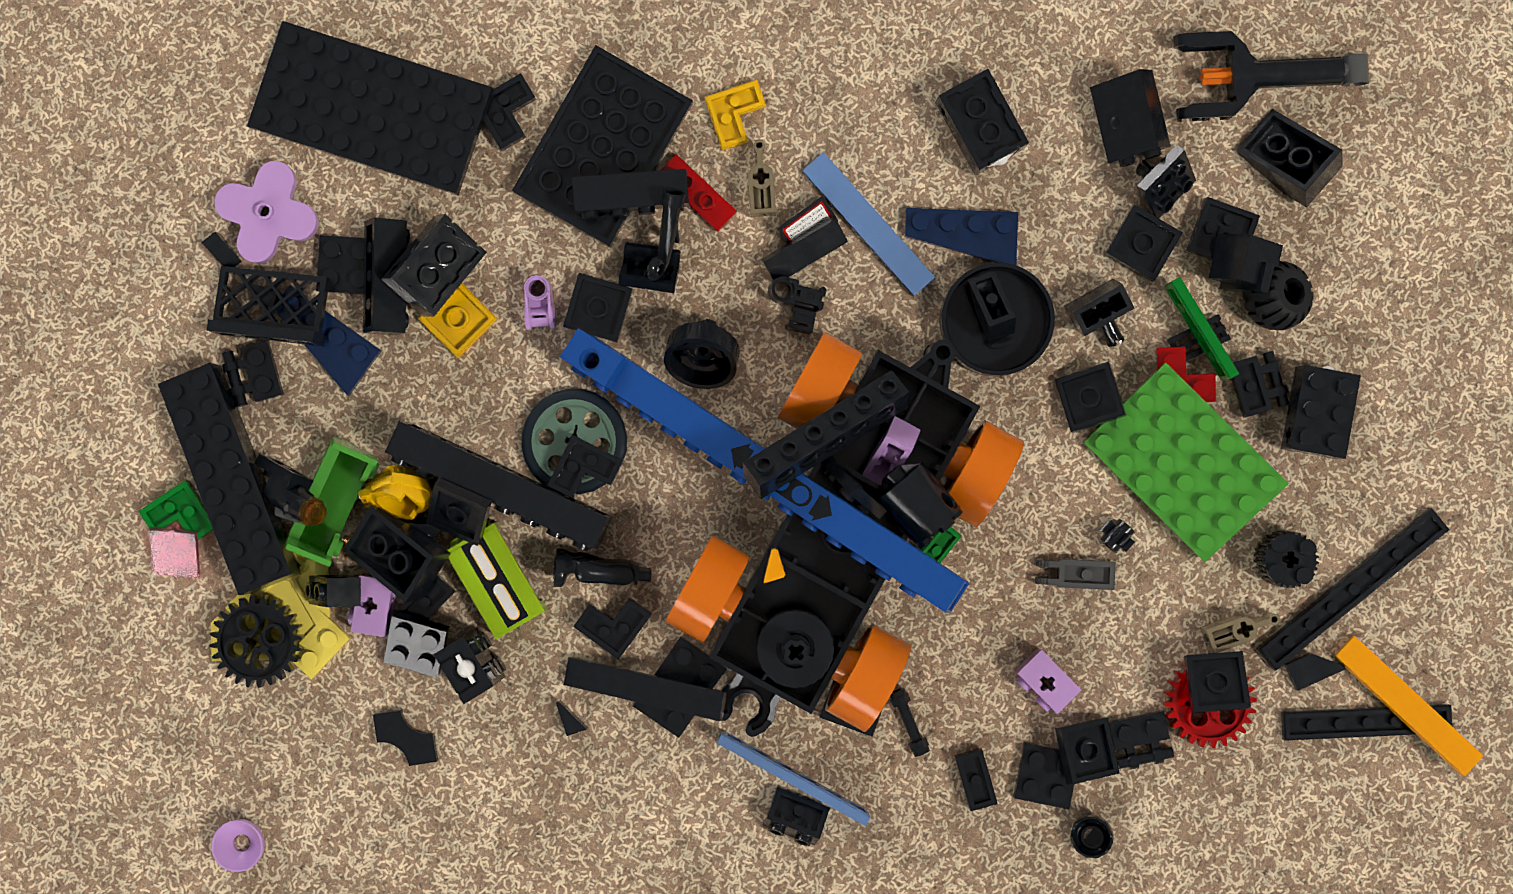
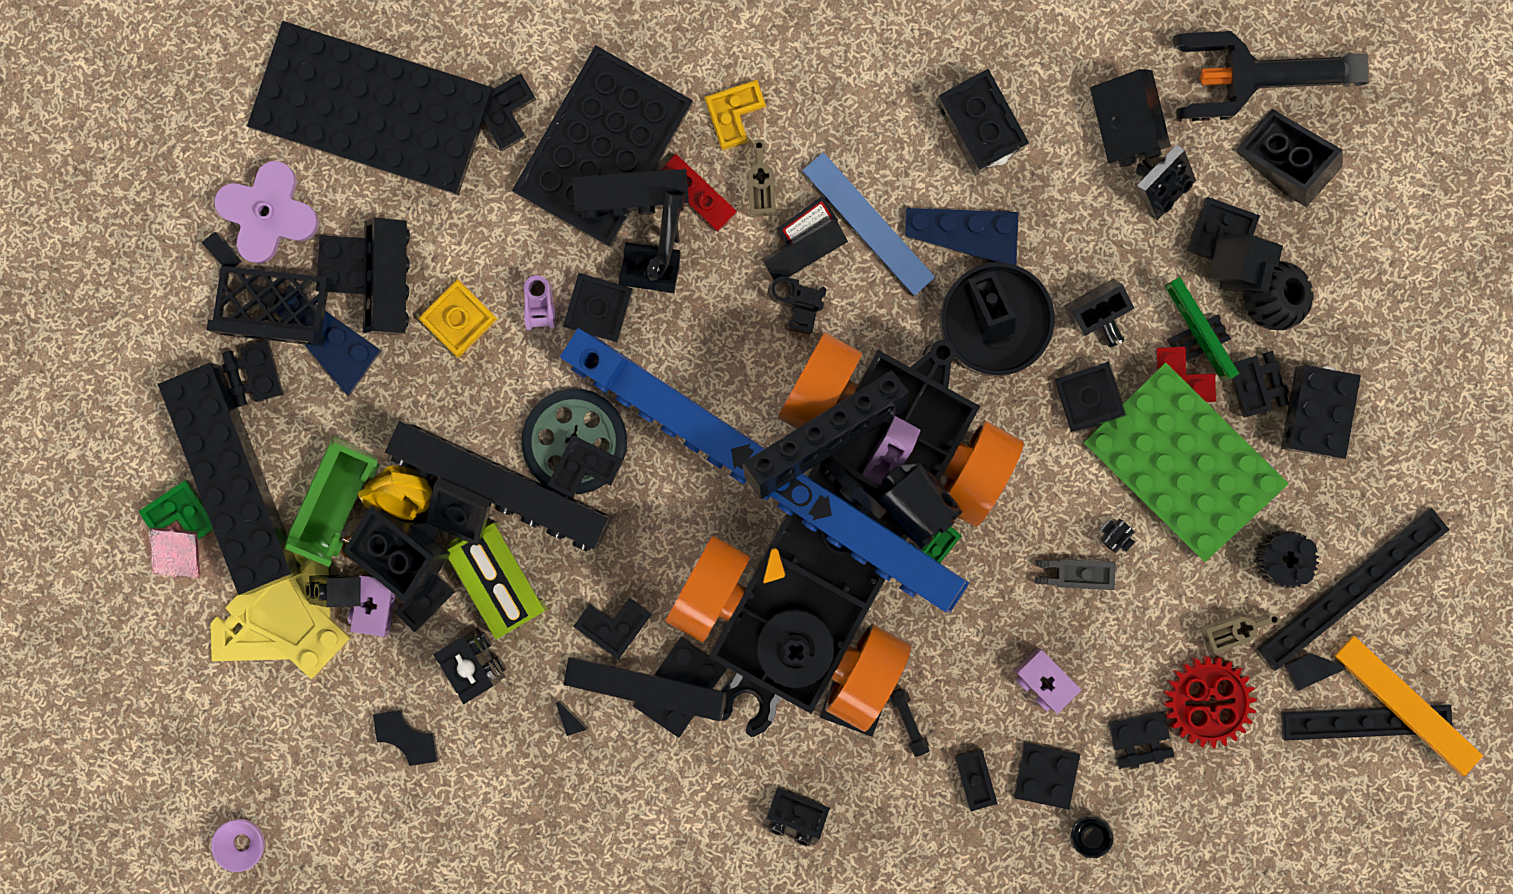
black gear [209,595,305,688] -> none
black plate [254,454,327,526] -> none
black piece [382,214,487,317] -> none
plate [383,611,450,678] -> none
black piece [553,548,652,587] -> none
black piece [664,319,740,389] -> none
medium blue tile [717,730,870,826] -> none
black plate [1055,717,1120,785] -> none
black plate [1104,204,1183,282] -> none
black plate [1184,651,1251,714] -> none

